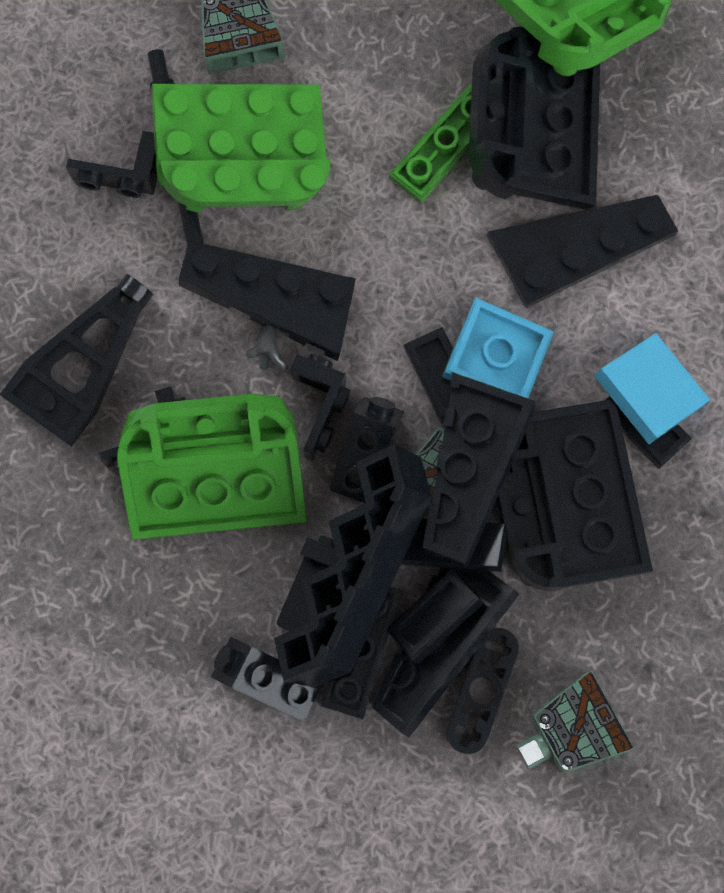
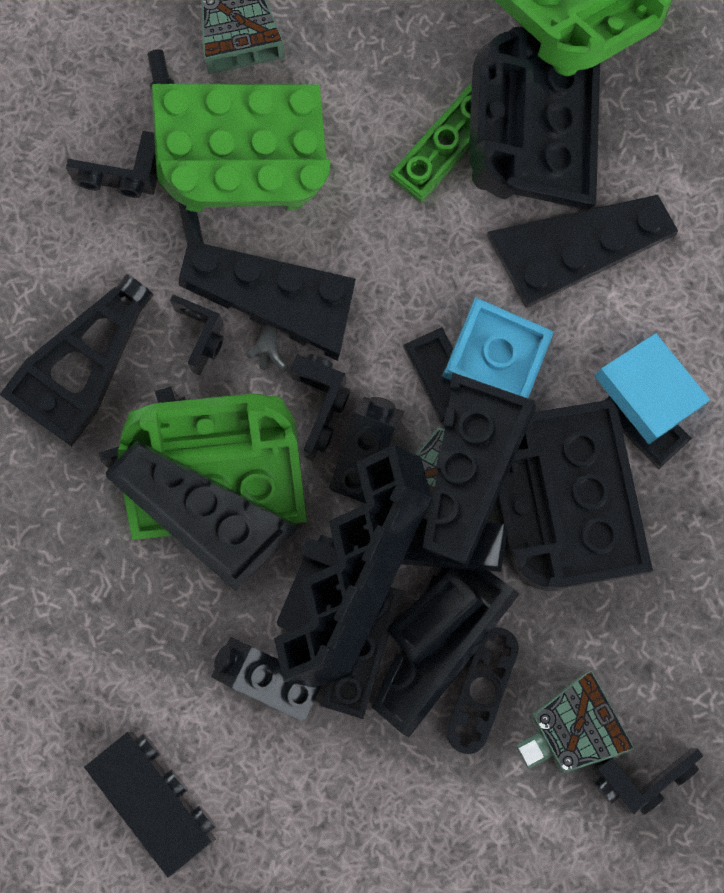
none -> black brick [84,732,216,878]
none -> black wing [105,440,298,591]
none -> black bracket [170,295,224,376]
none -> black bracket [593,748,704,815]

